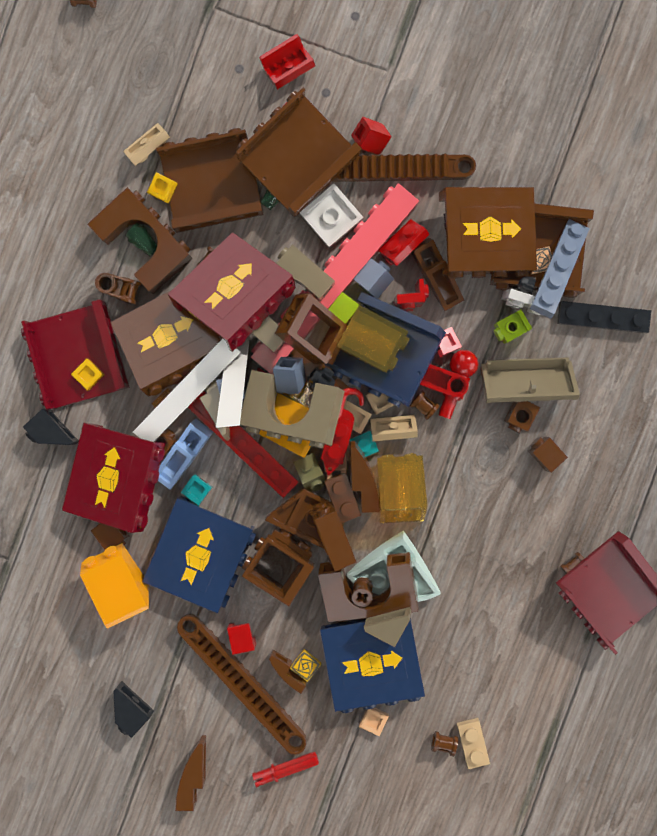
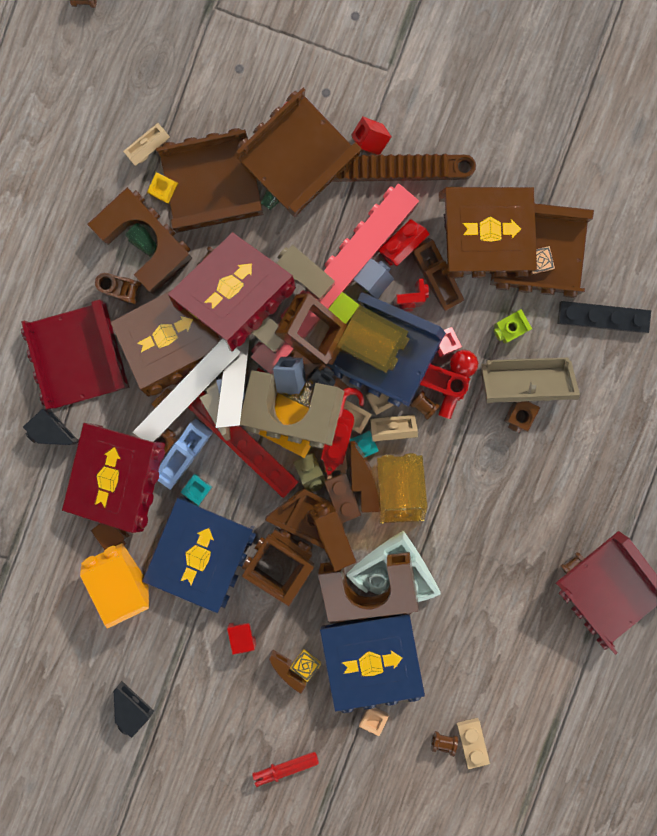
yellow tile [71,359,105,390] -> none
reddish brown slope [175,735,206,811] -> none
reddish brown gear [177,614,307,755] -> none
red bracket [259,34,316,90] -> none
white plate [300,184,364,248] -> none
reddish brown bush [352,577,373,607] -> none
dark tan slope [364,607,411,647] -> none
white plate [501,289,540,316] -> none
black hinge [518,277,536,295] -> none
reddish brown brick [528,437,568,473] -> none
sand blue plate [530,219,590,319] -> none

